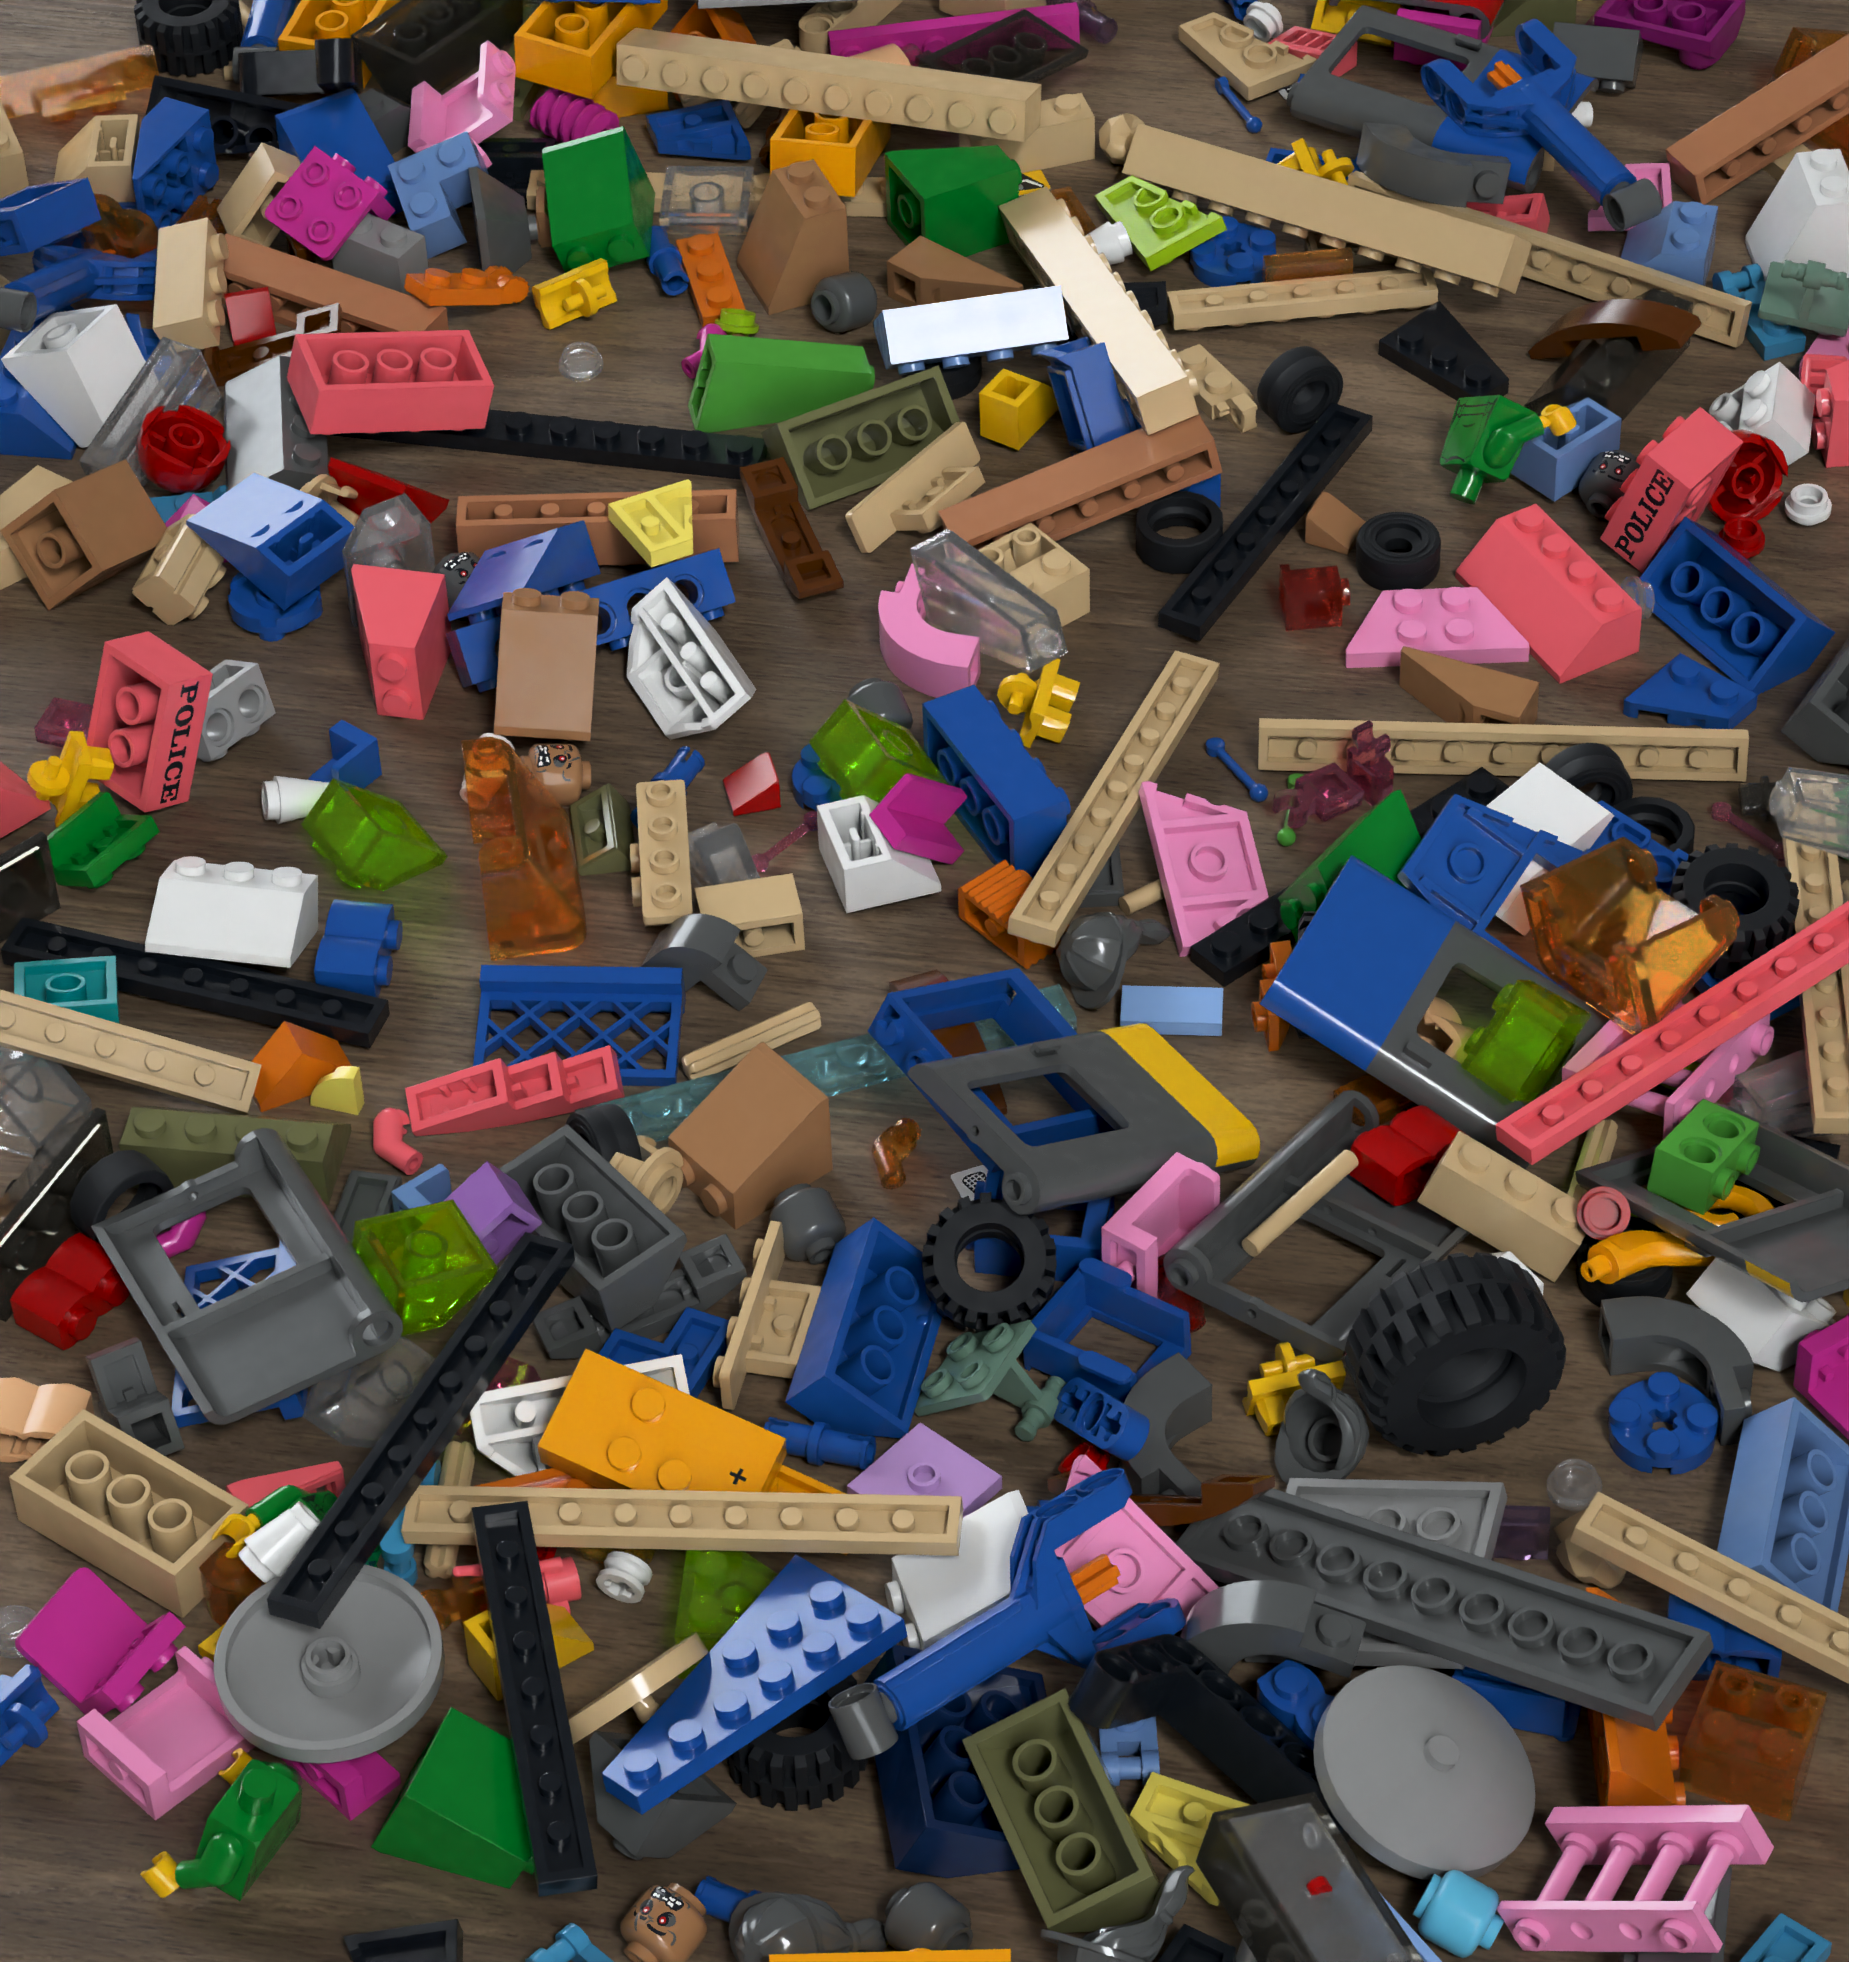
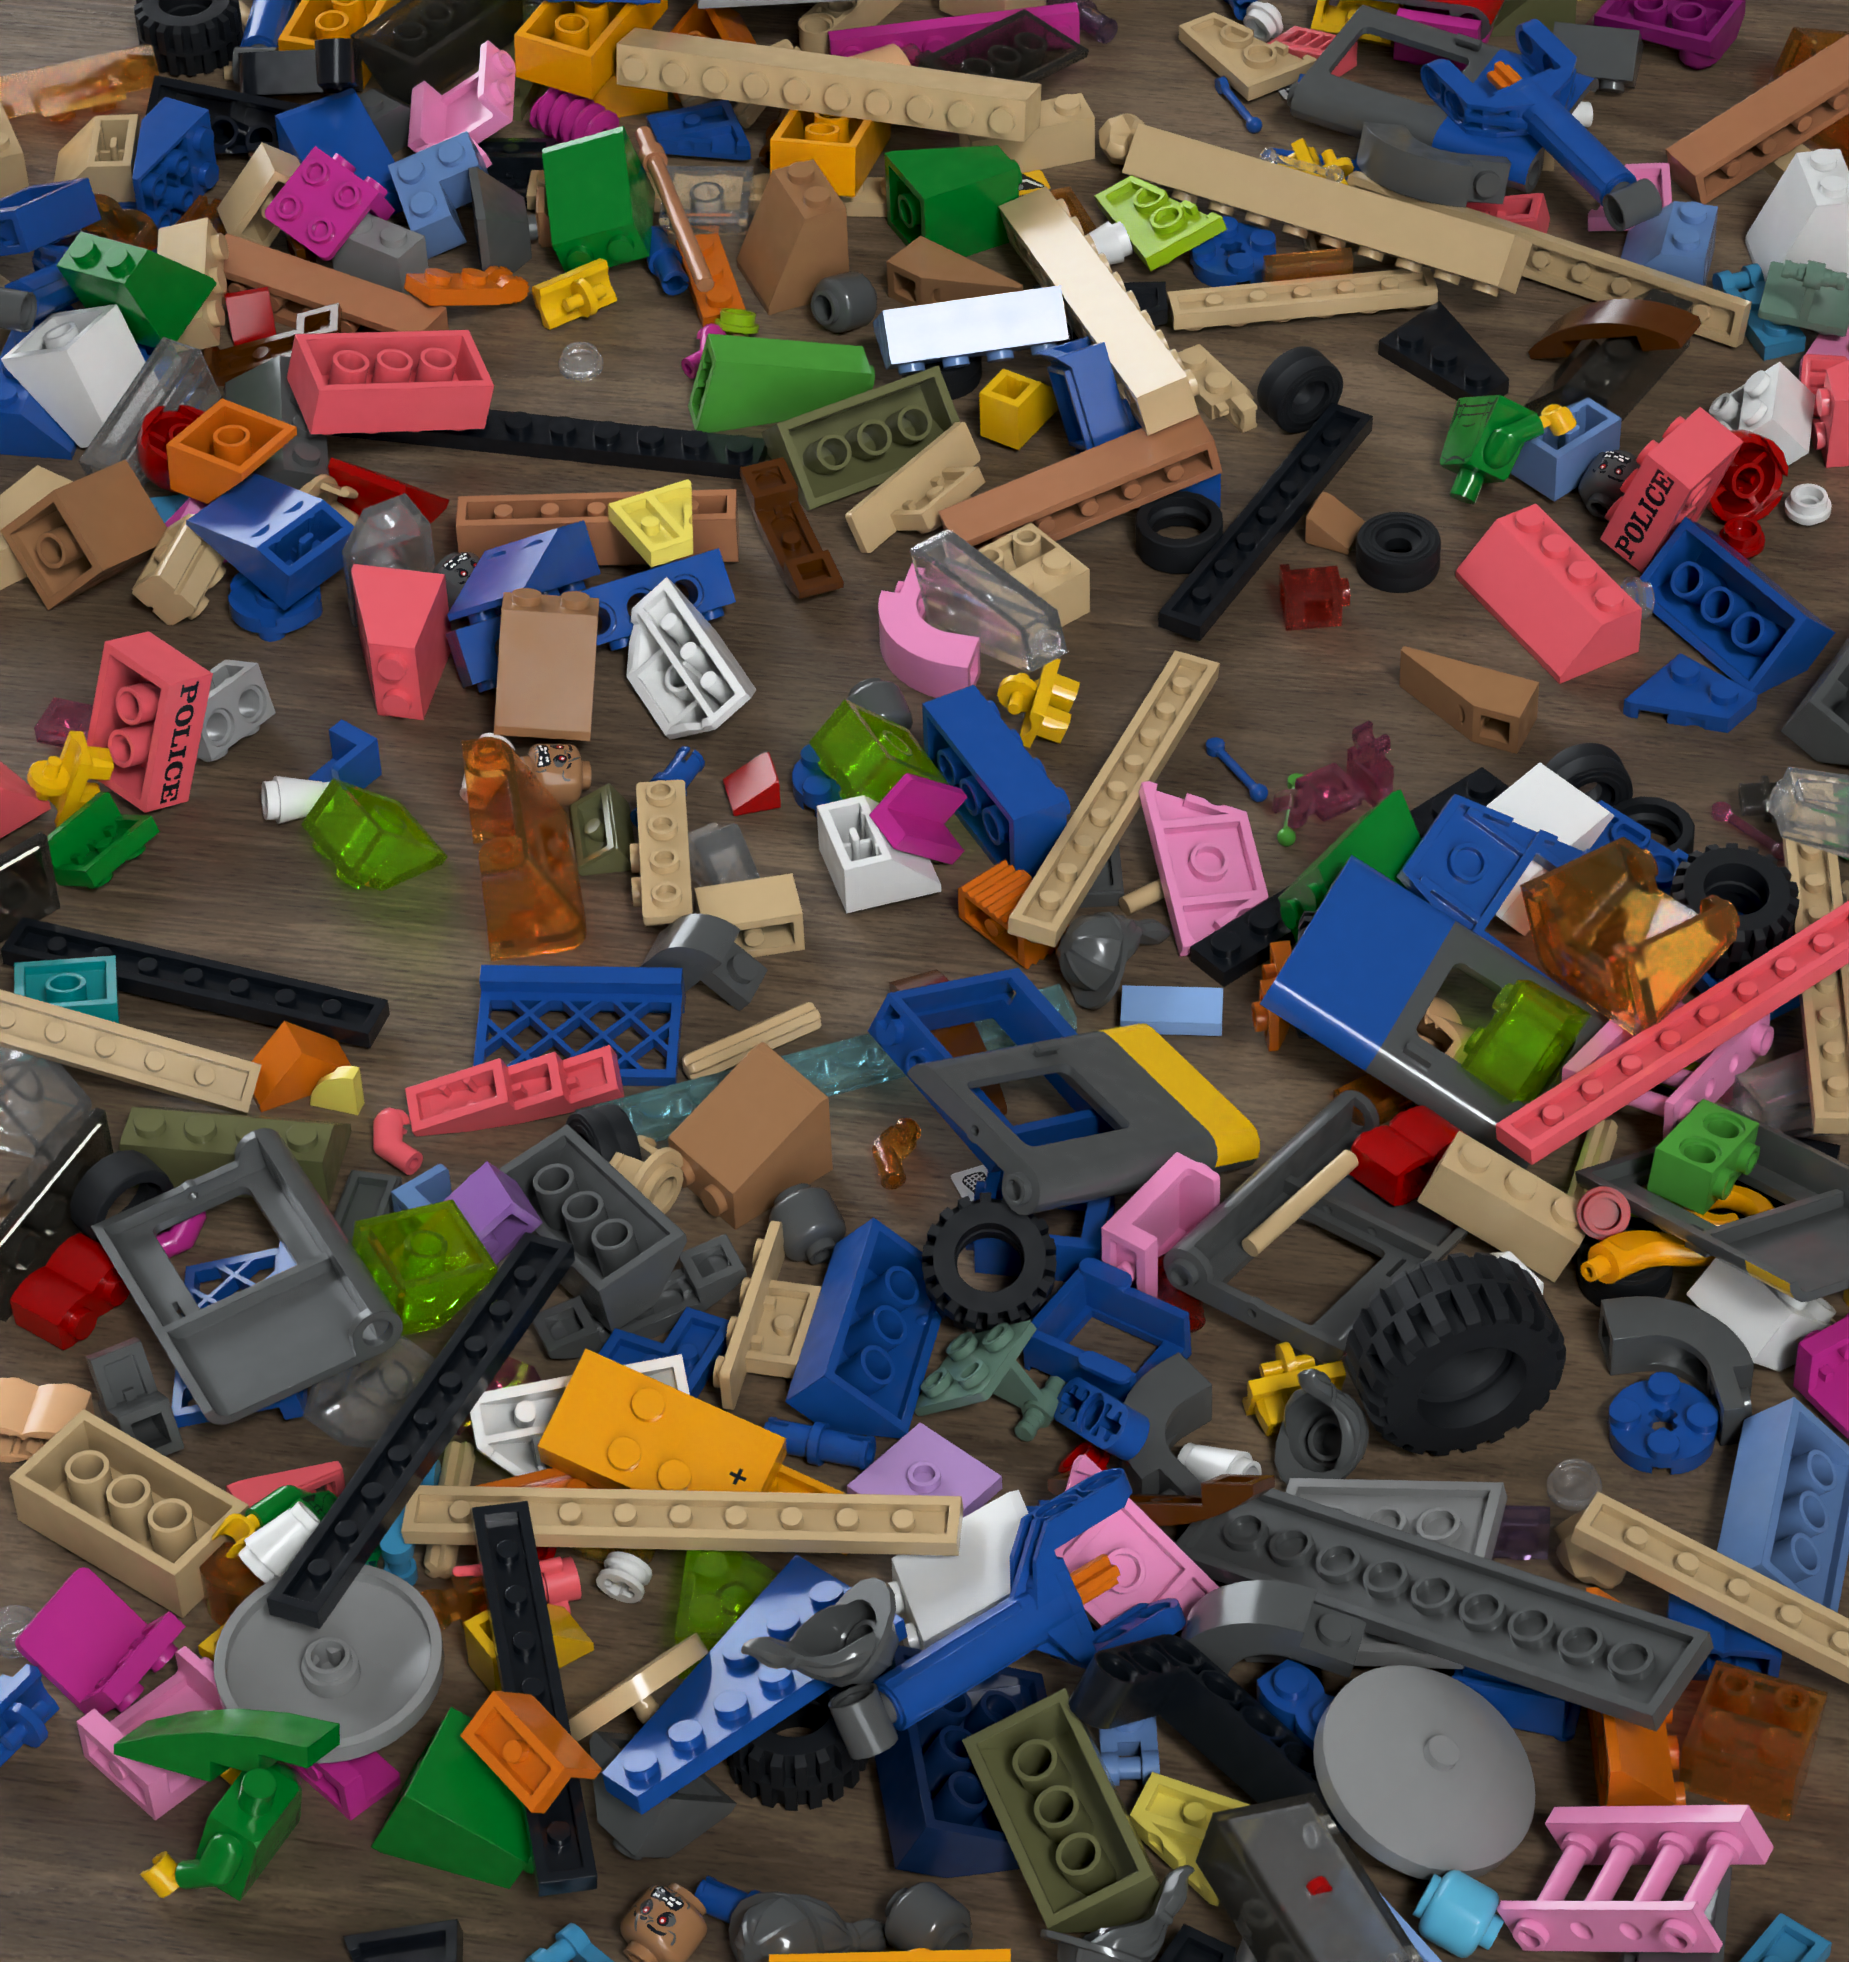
white slope [145,856,318,968] -> none
blue brick [314,899,403,998] -> none
clear pink hinge [749,811,818,873] -> none
tan plate [1258,718,1749,782] -> none
bright pink wing [1345,587,1530,668] -> none
none -> green slope [56,232,217,352]
none -> green slope [114,1708,340,1782]
none -> orange slope [166,398,297,504]
none -> orange panel [460,1691,602,1814]
none -> nougat bar [635,126,714,292]
none -> dark grey piece [741,1577,899,1688]
none -> white cone [1177,1443,1262,1483]
none -> clear hinge [1260,148,1344,183]

